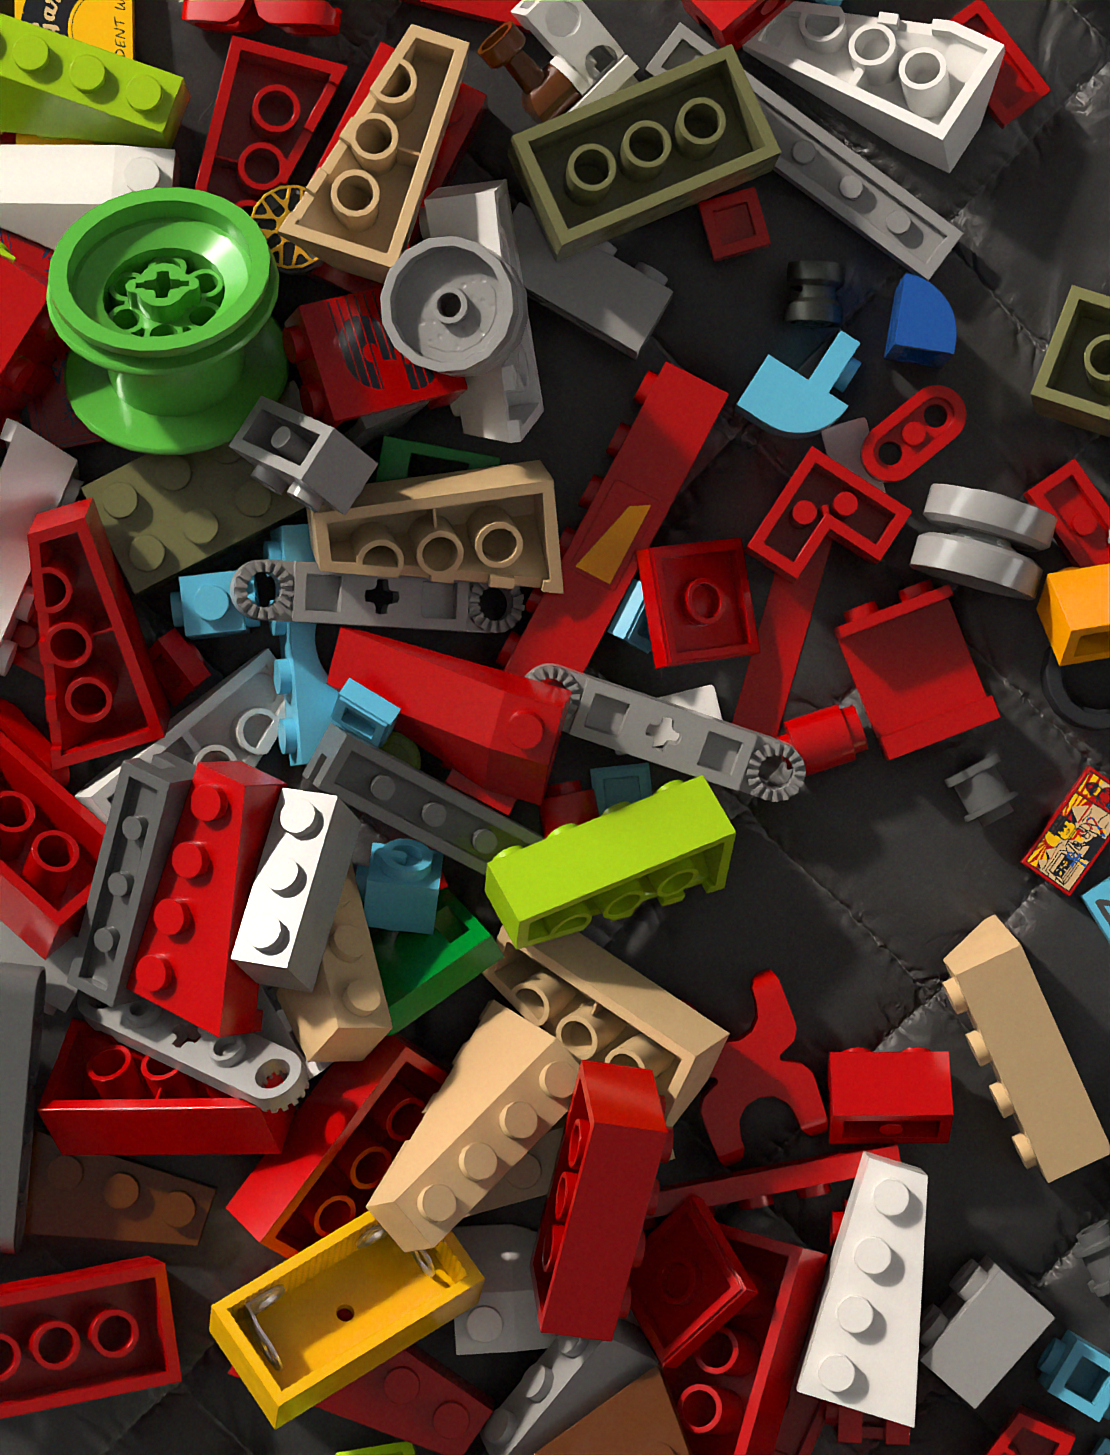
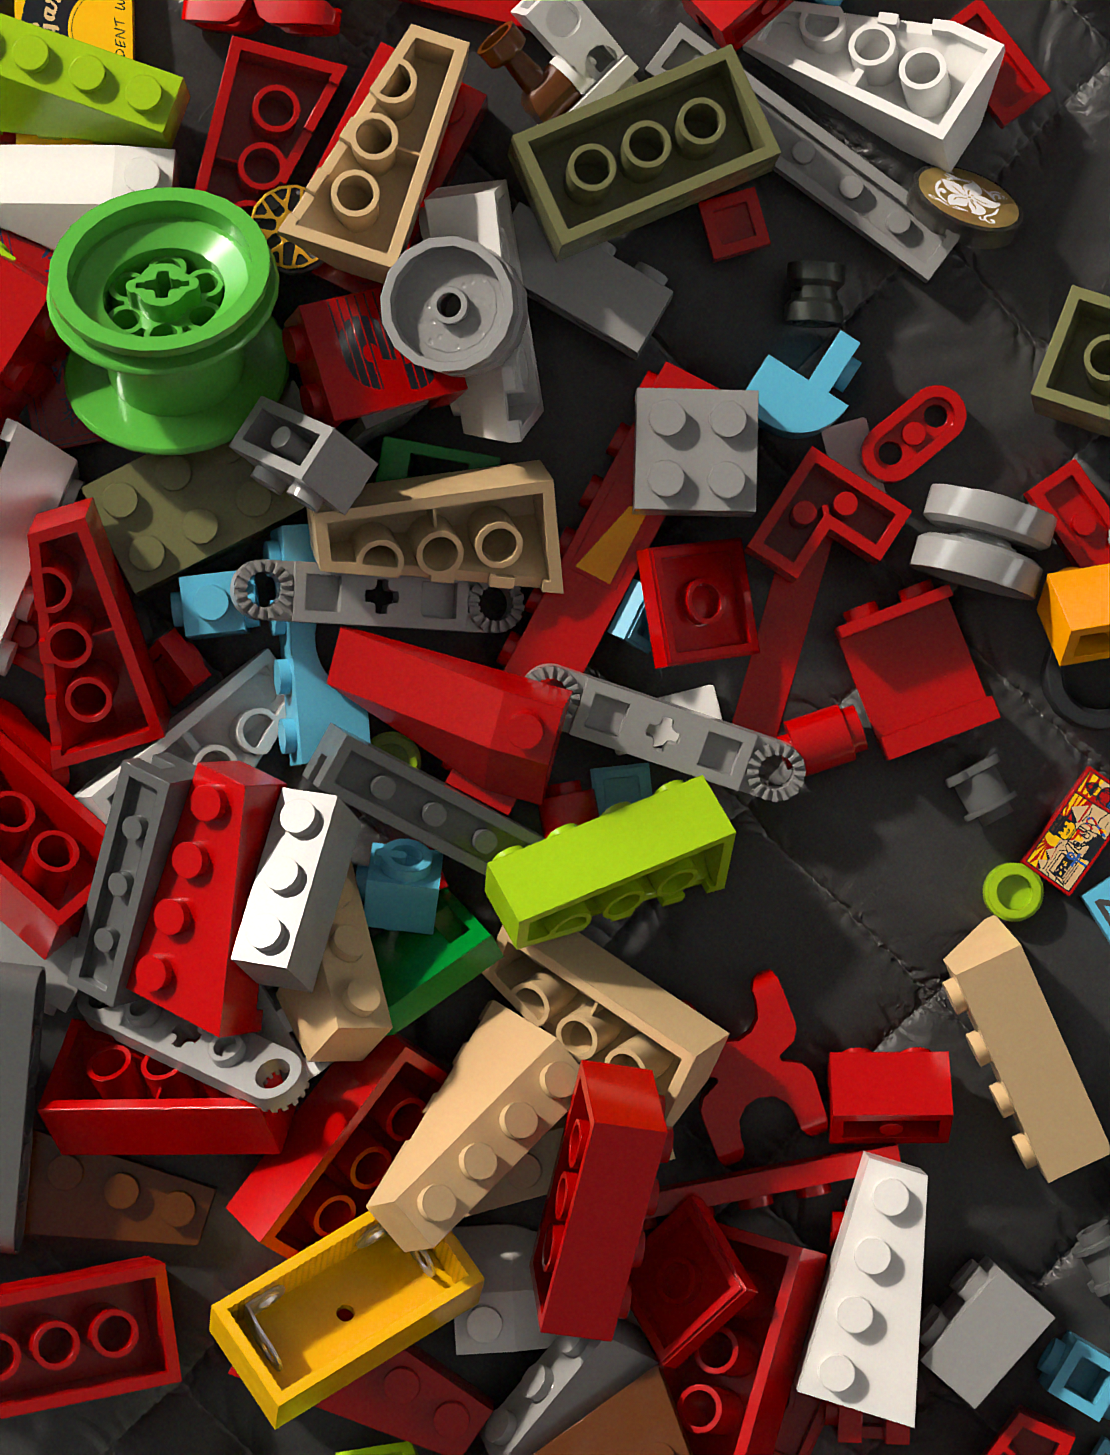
medium azure tile [331,677,401,748] -> none
blue brick [883,273,957,369] -> none
none -> light grey brick [632,388,759,517]
none -> tile [906,165,1023,250]
none -> lime tile [982,862,1044,922]

